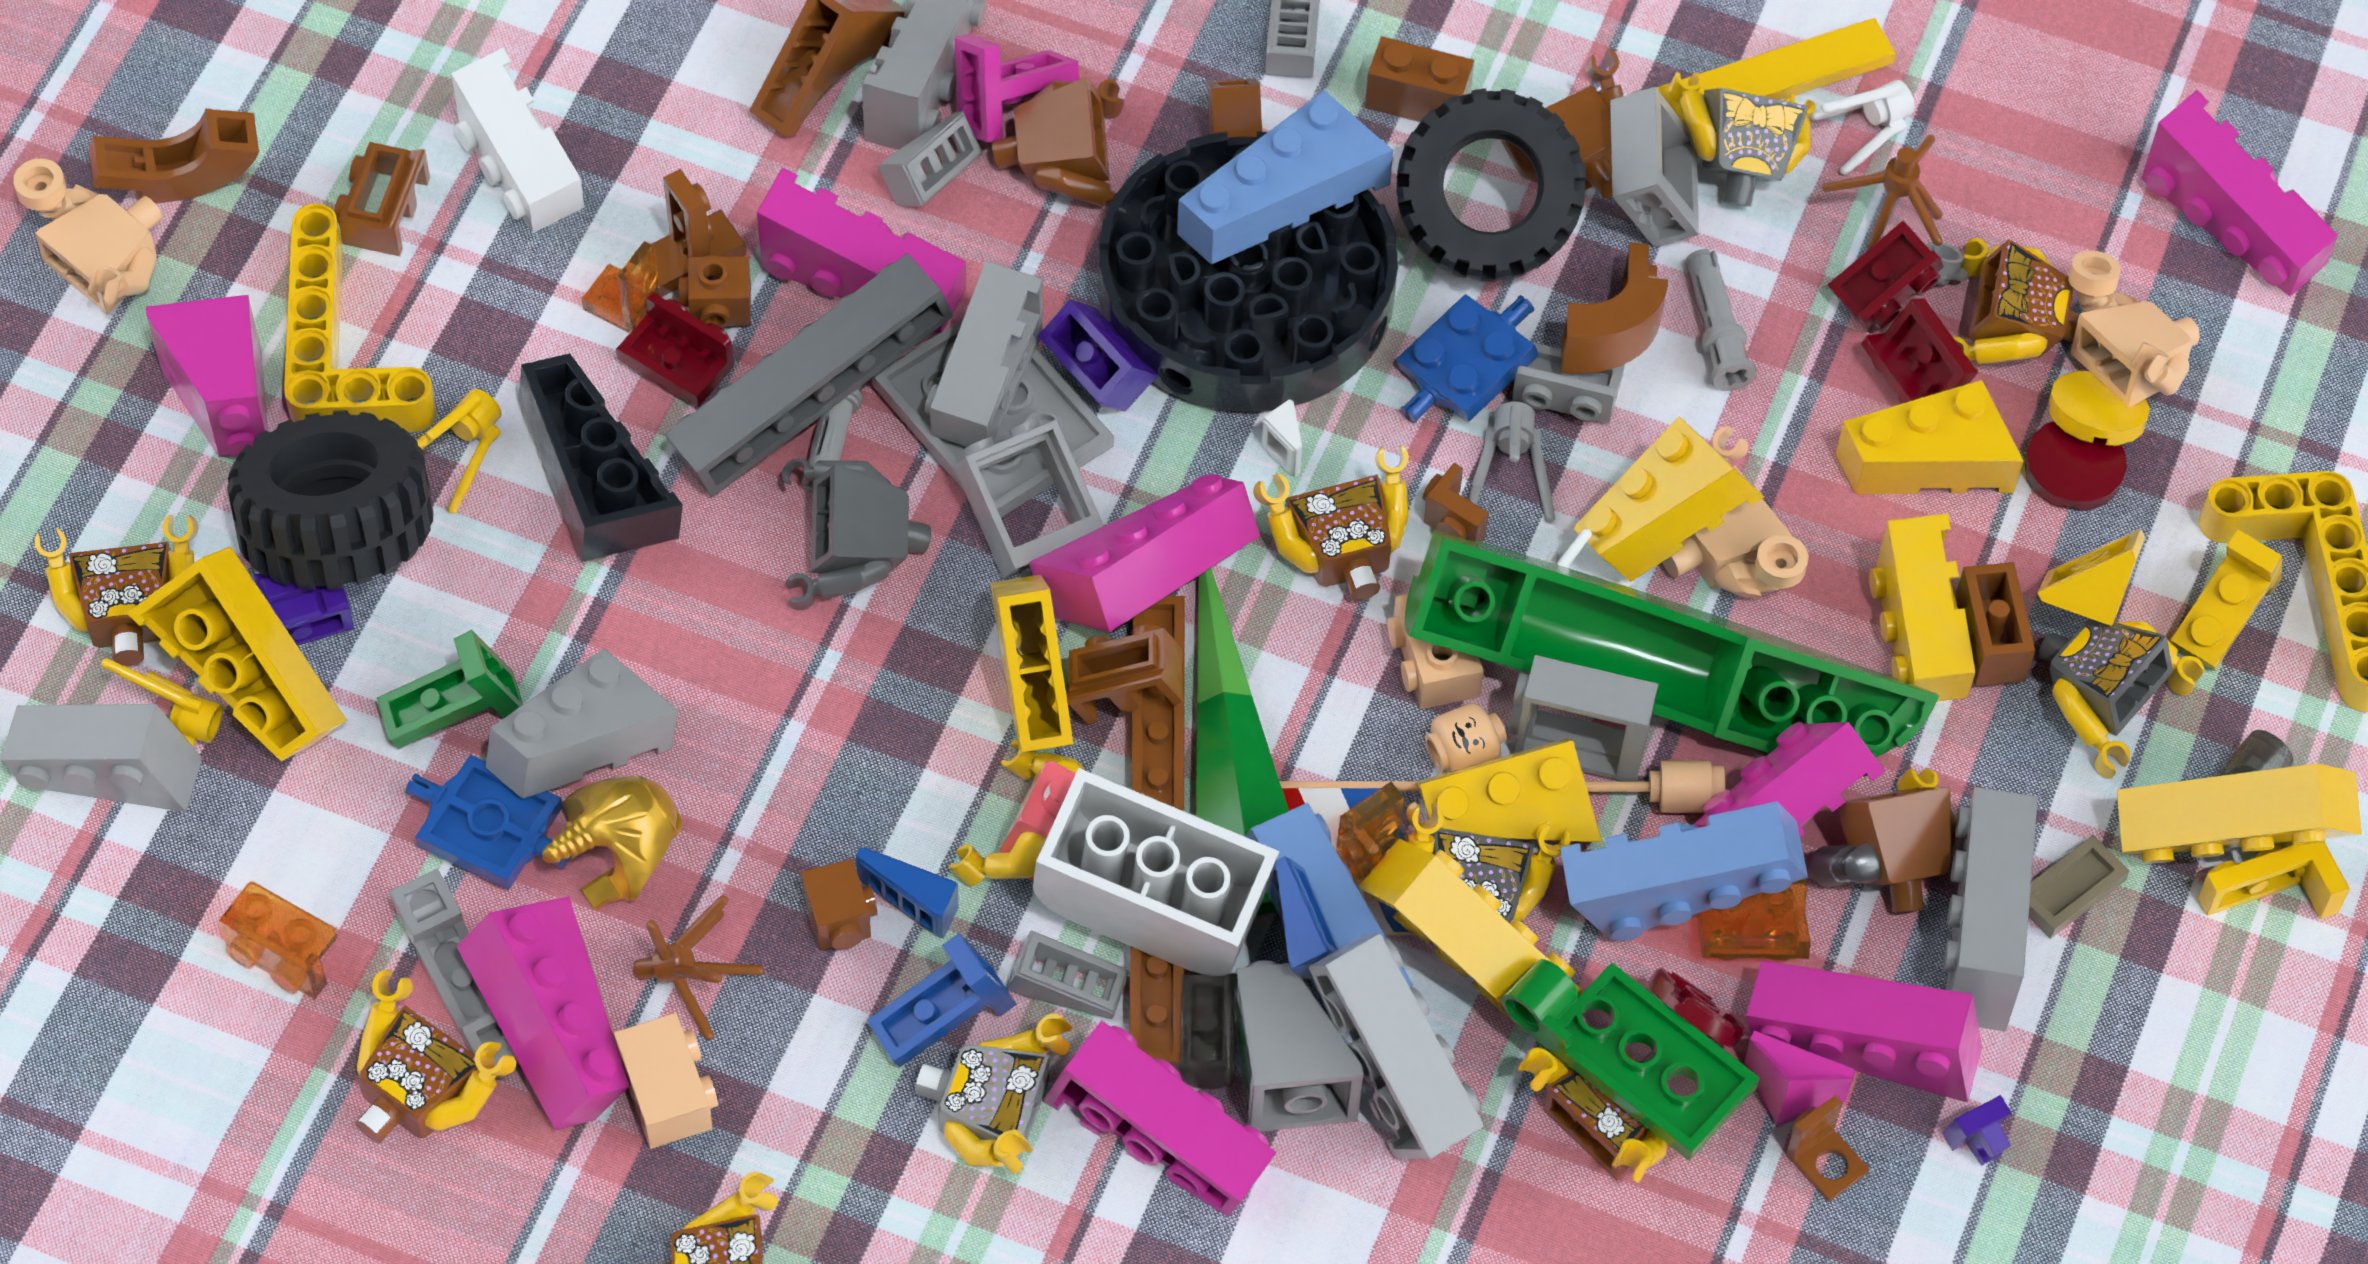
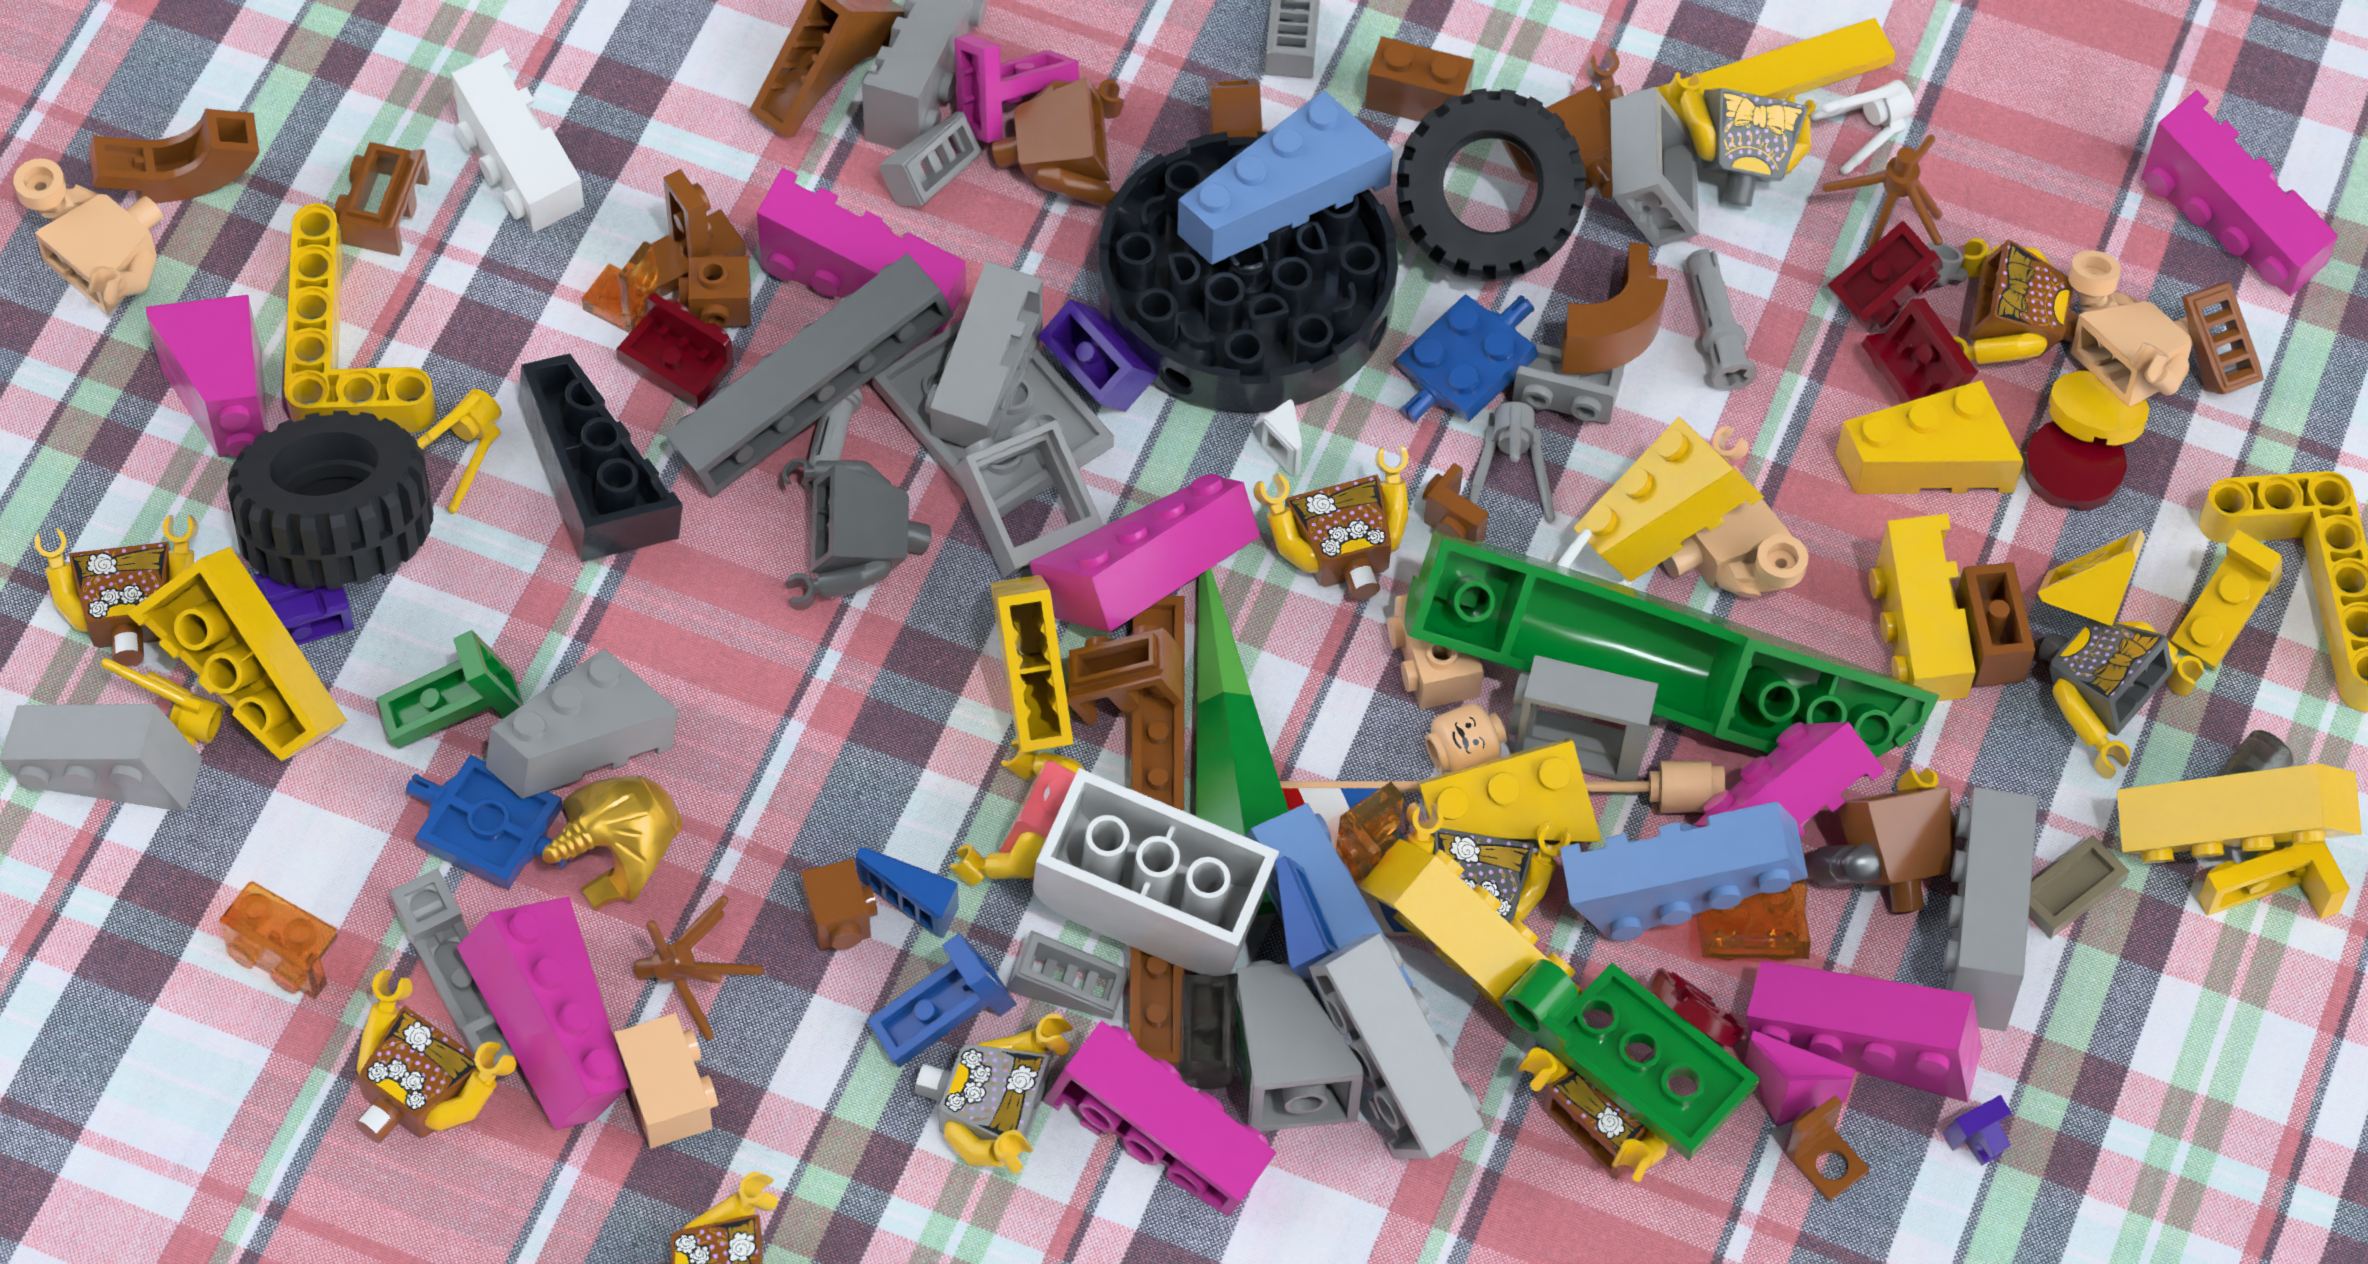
none -> dark orange slope [2182,281,2264,395]

